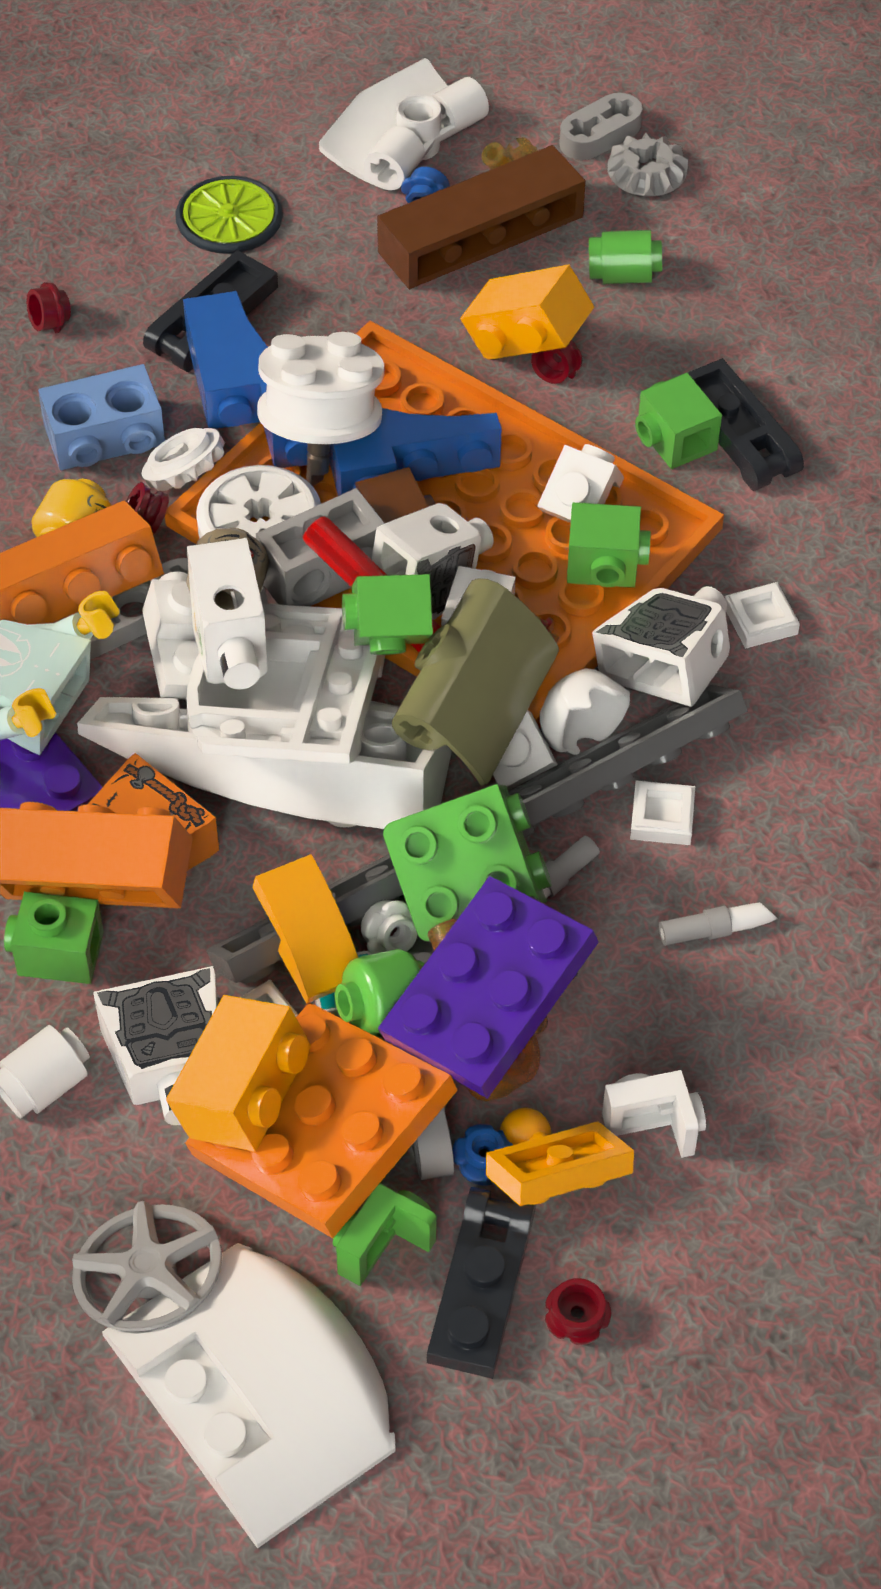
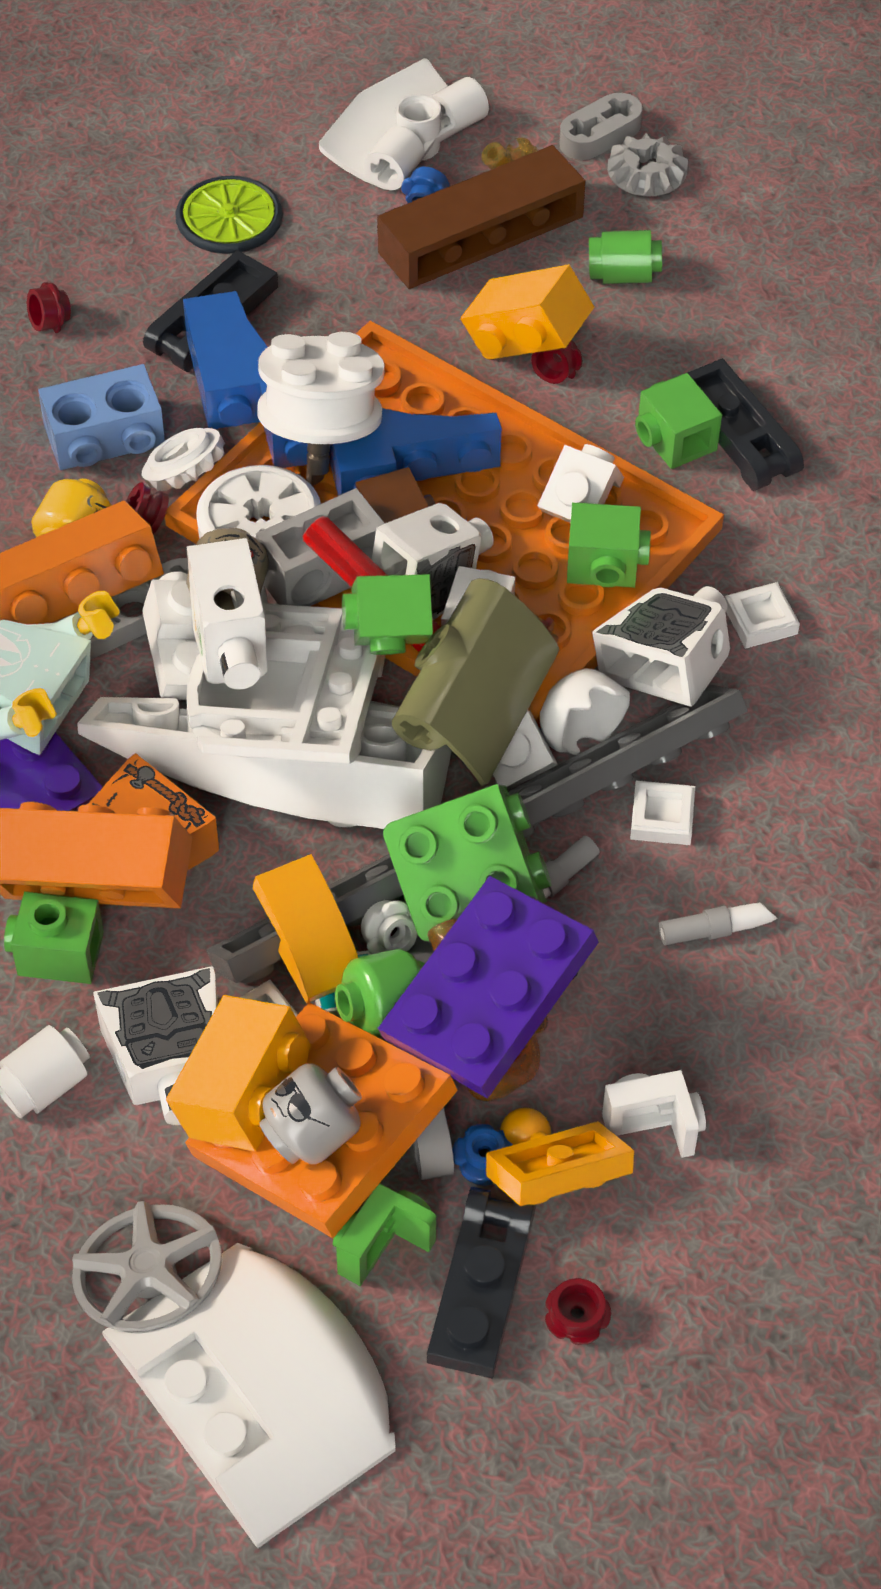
none -> light grey head [259,1064,362,1164]

